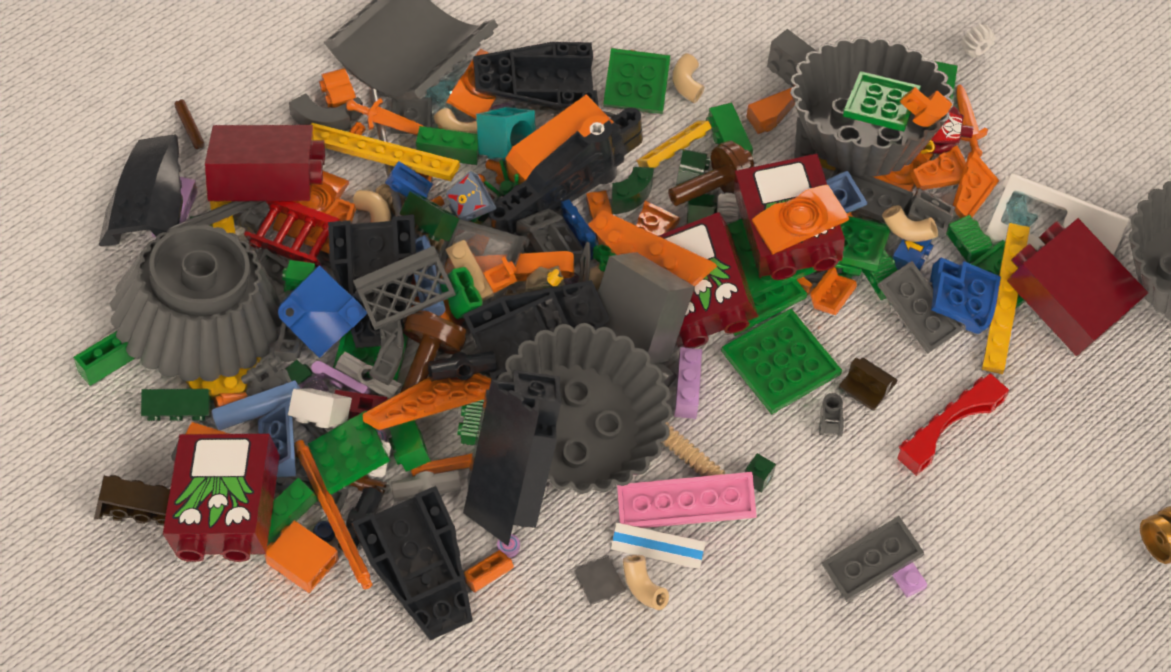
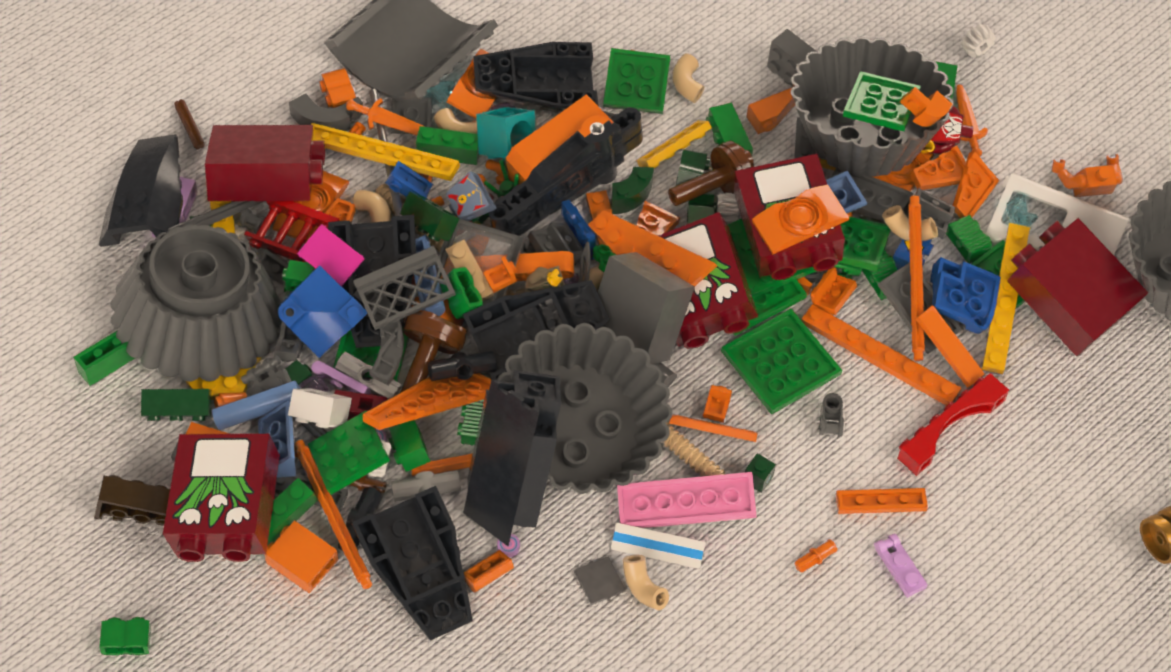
dark blue plate [313,521,335,543] -> none
dark grey slope [516,208,562,235] -> none
lavender brick [674,347,702,419] -> none
dark grey plate [822,516,924,602] -> none
dark brown bracket [839,357,898,411] -> none
none -> green brick [99,617,151,656]
none -> dark pink piece [297,224,365,287]
none -> orange tile [669,414,758,442]
none -> orange bracket [703,385,732,423]
none -> orange axle [794,539,837,573]
none -> orange plate [801,304,961,406]
none -> orange tile [836,488,928,514]
none -> orange piece [908,196,925,361]
none -> orange tile [915,305,985,388]
none -> orange torso [1052,154,1123,197]

